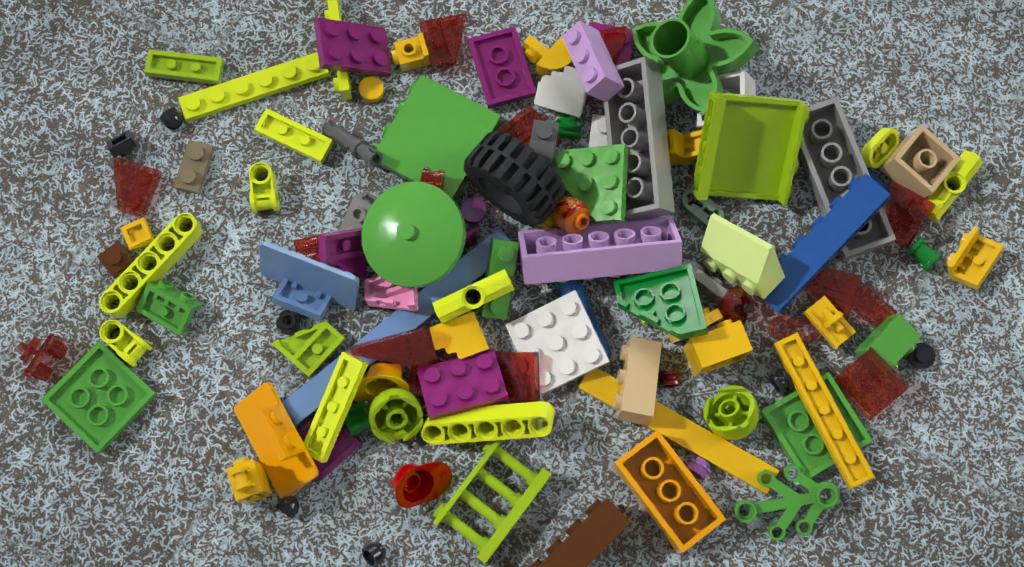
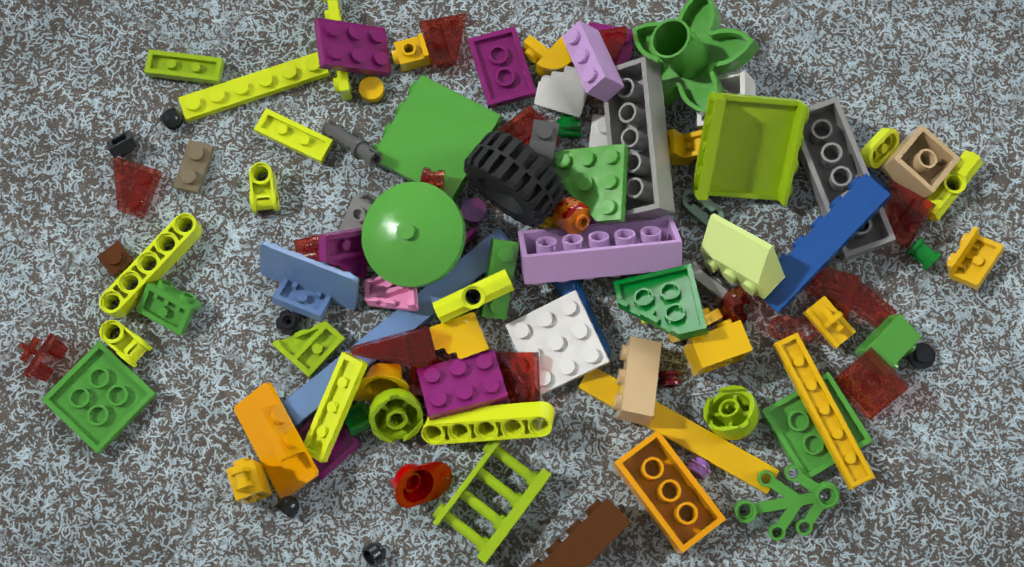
yellow tile [120,217,155,252] -> none
black bush [768,369,794,396] -> none

